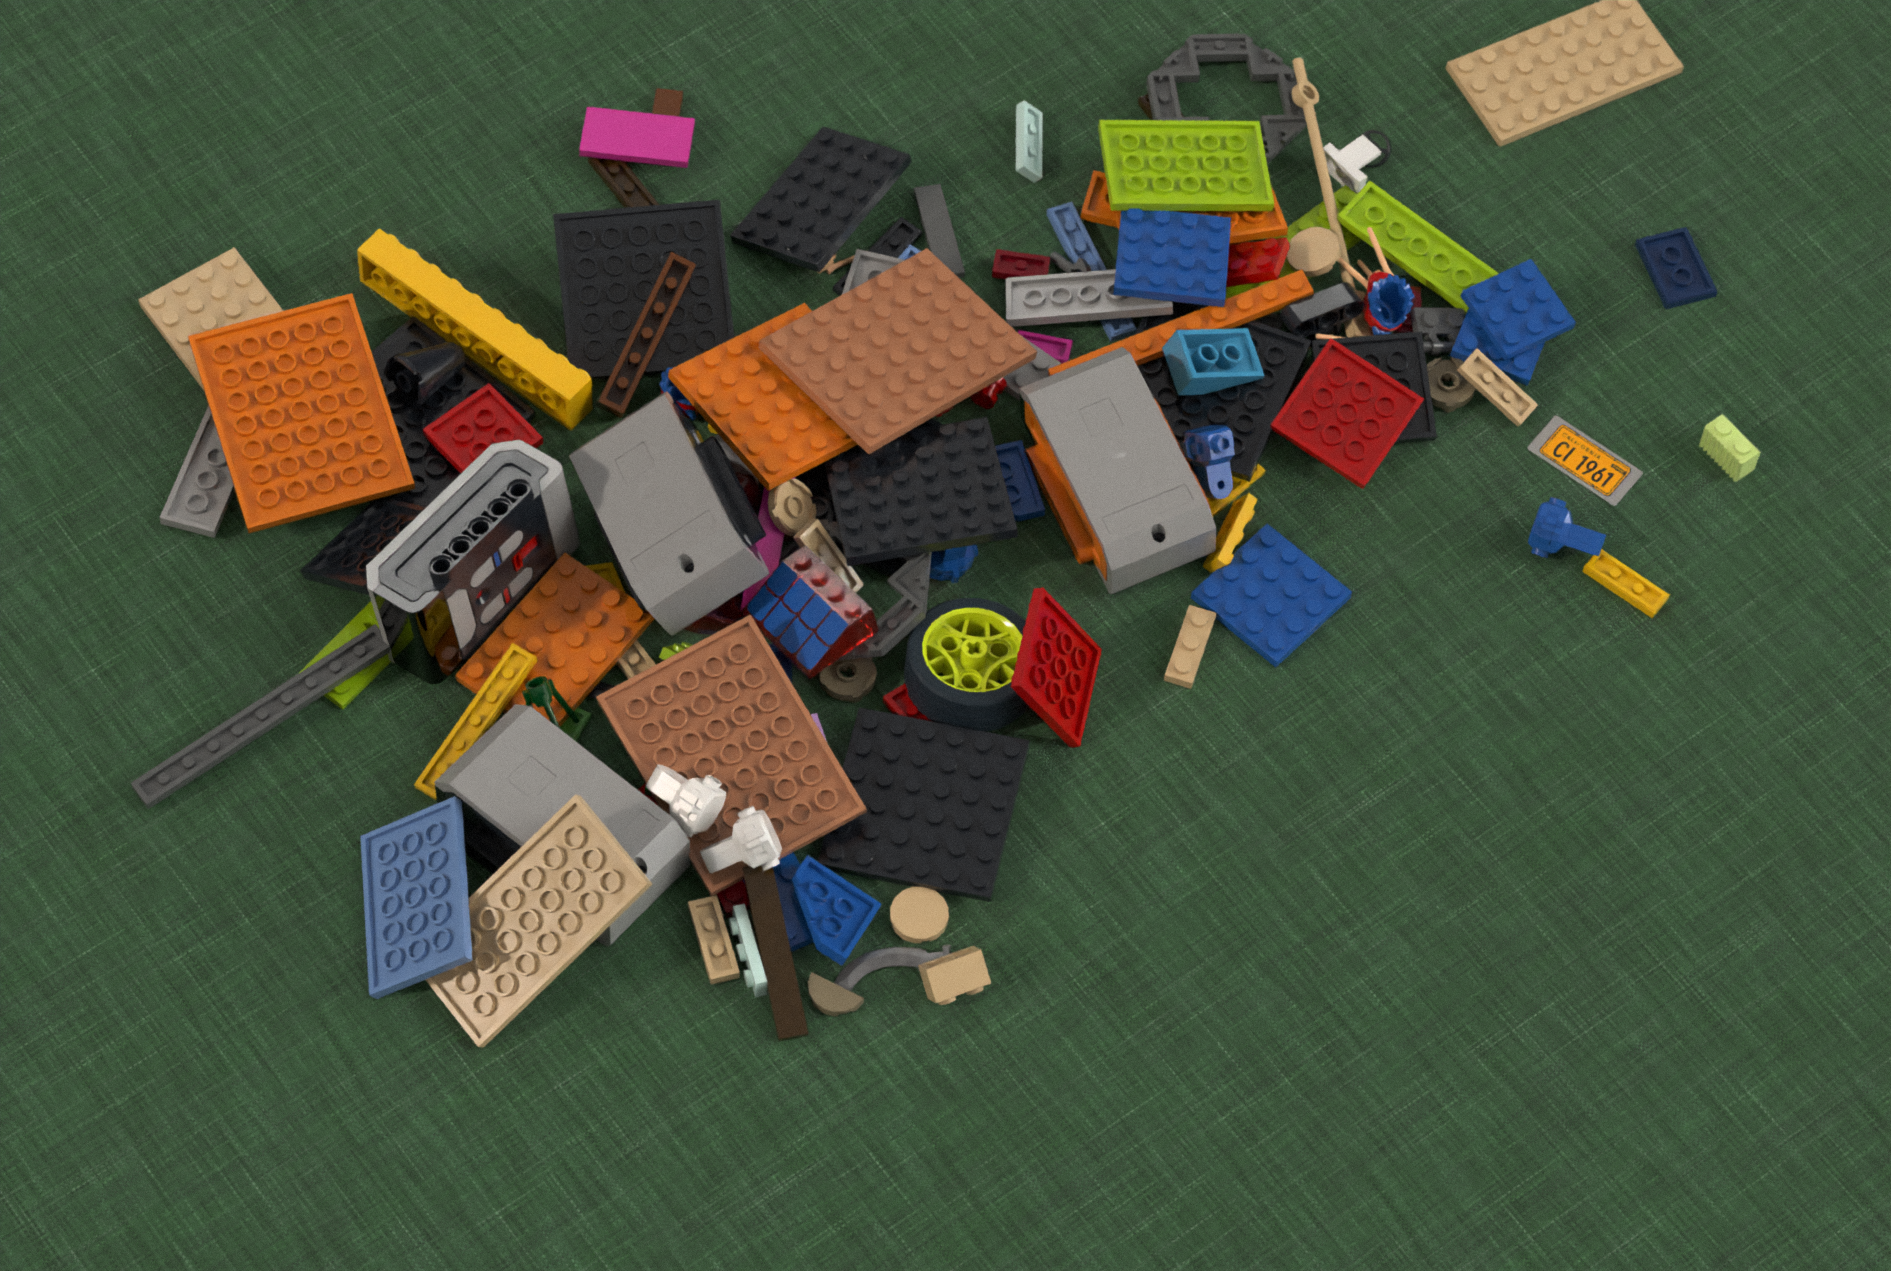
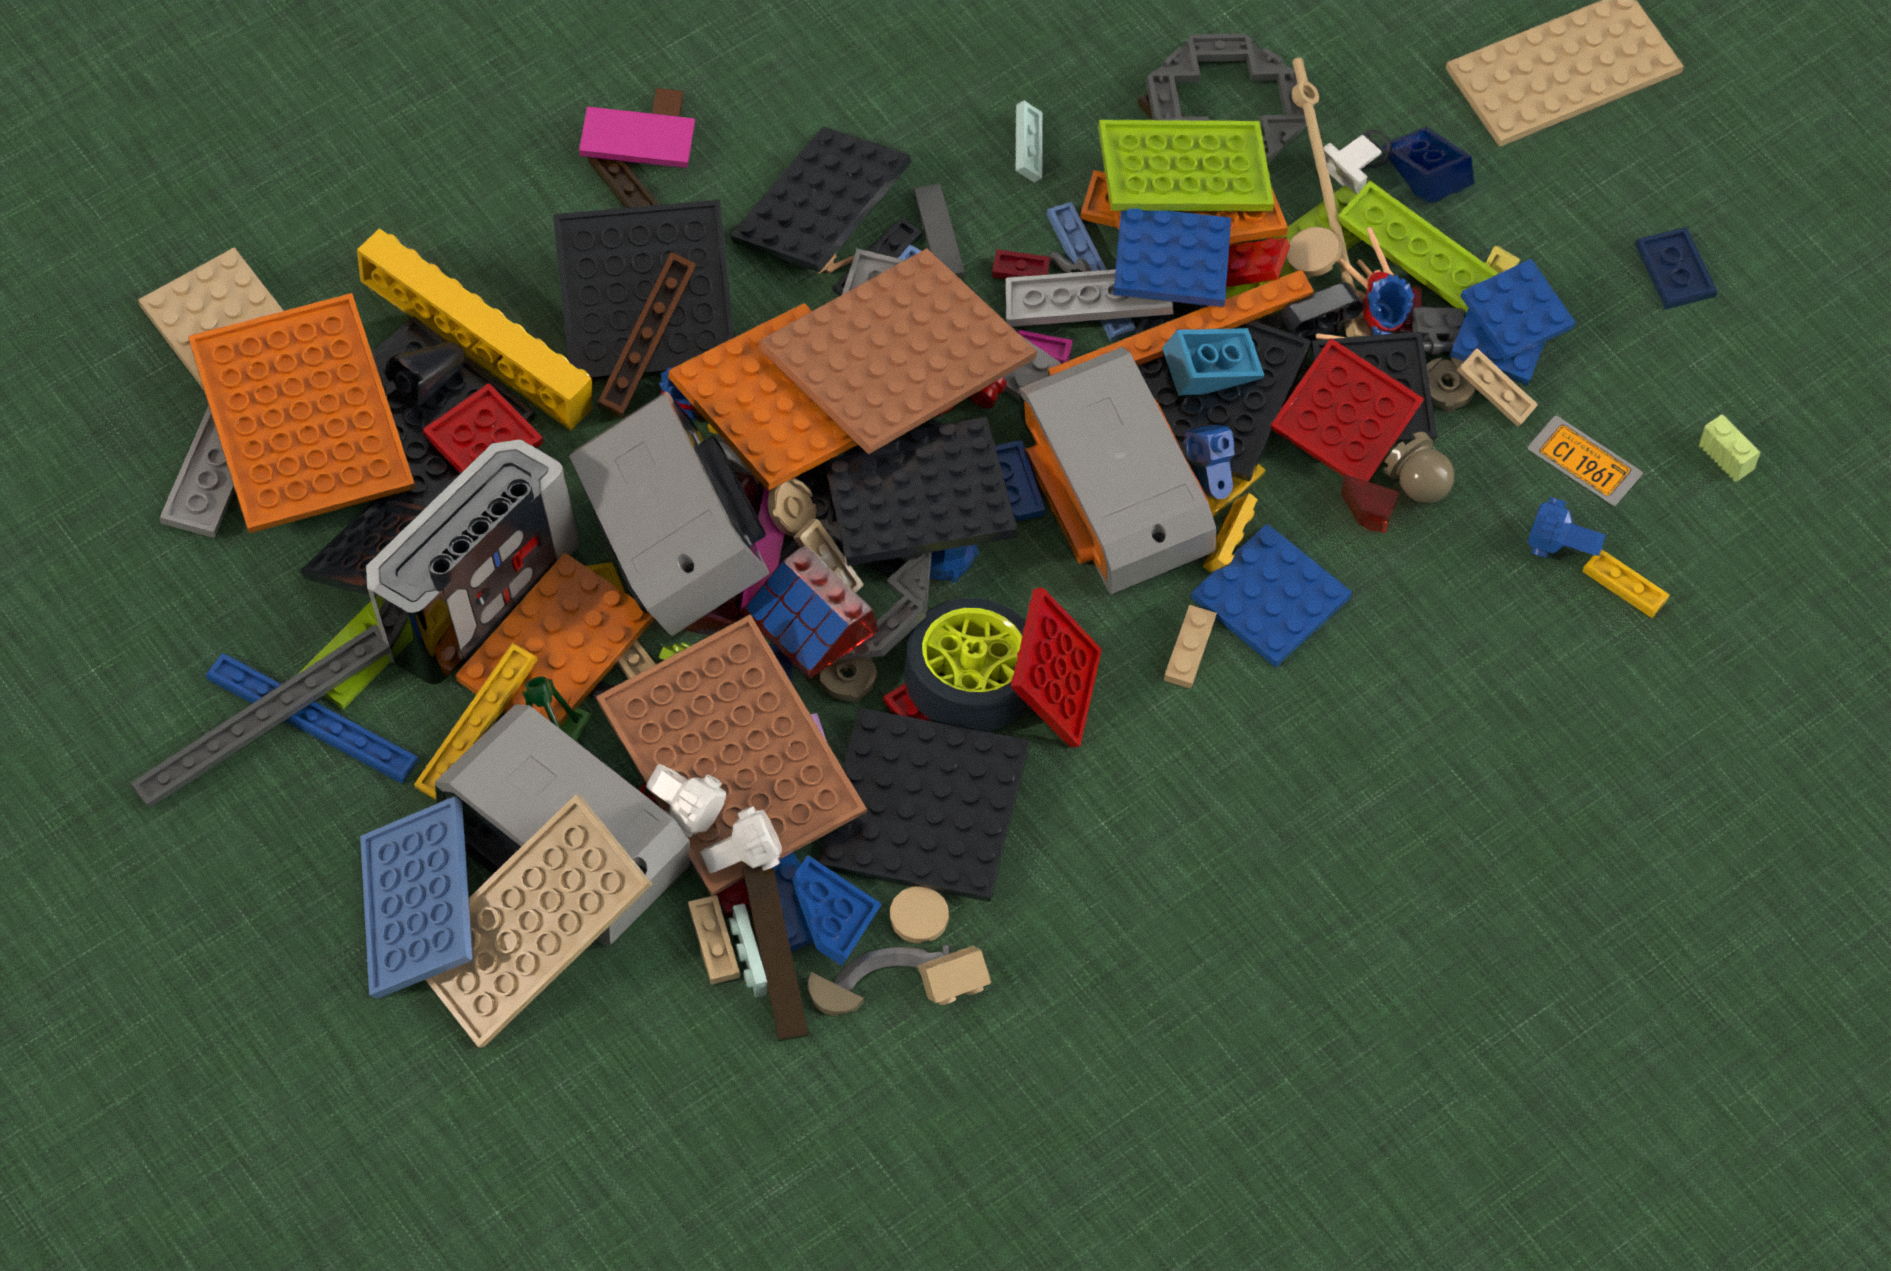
none -> blue tile [206,653,419,784]
none -> clear red slope [1341,475,1399,534]
none -> clear blue slope [1381,127,1474,203]
none -> dark tan tile [1383,431,1455,504]
none -> light yellow plate [1485,246,1520,273]

